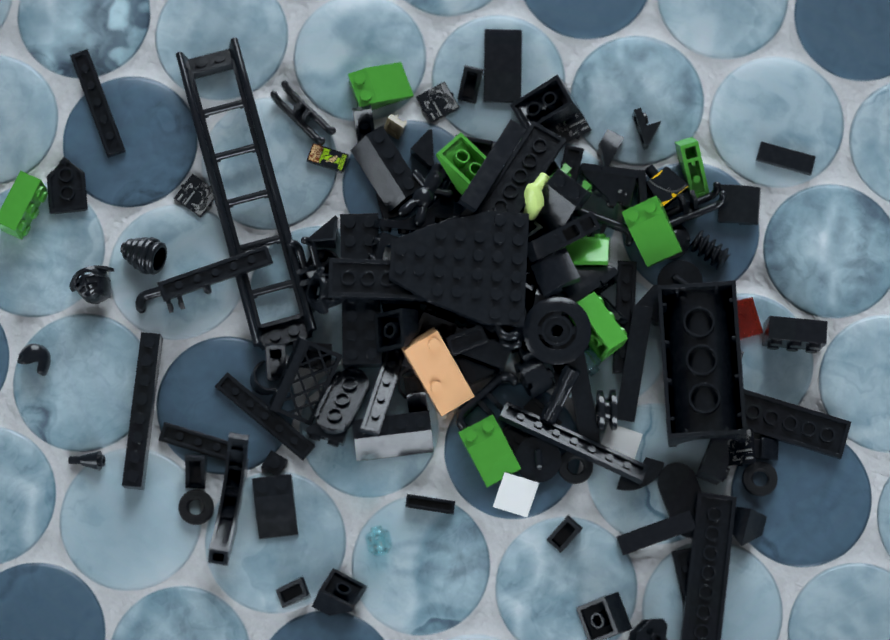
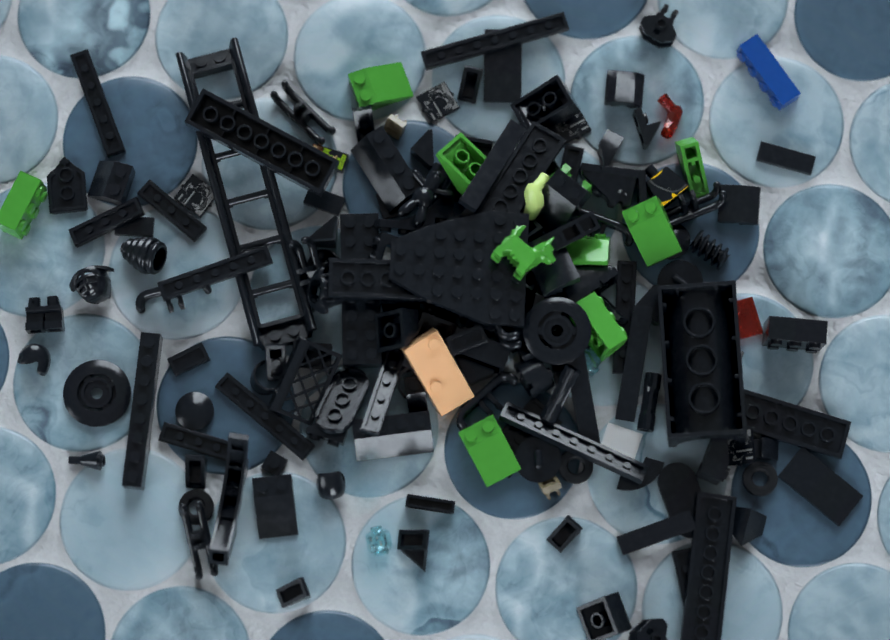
black slope [312,568,368,616] -> none
white sticker [493,472,539,517] -> none
black wheel [596,390,618,431] -> none
none -> black hips [25,296,65,334]
none -> black piece [63,360,131,427]
none -> black tile [68,197,145,248]
none -> black slope [88,161,136,205]
none -> black tile [114,217,155,237]
none -> black tile [137,179,207,242]
none -> black tile [167,342,210,377]
none -> black dish [175,392,214,430]
none -> black piece [179,500,218,580]
none -> black brick [184,88,339,197]
none -> black tile [303,191,345,217]
none -> black helmet [316,471,346,500]
none -> black slope [397,530,429,572]
none -> black tile [421,12,569,71]
none -> bright green animal [490,225,556,281]
none -> dark tan tile [538,475,562,500]
none -> black slope [604,70,645,109]
none -> black axle [637,372,662,432]
none -> black hinge [639,4,679,48]
none -> clear red arm [657,93,683,139]
none -> blue brick [736,34,801,111]
none -> black tile [778,447,863,526]

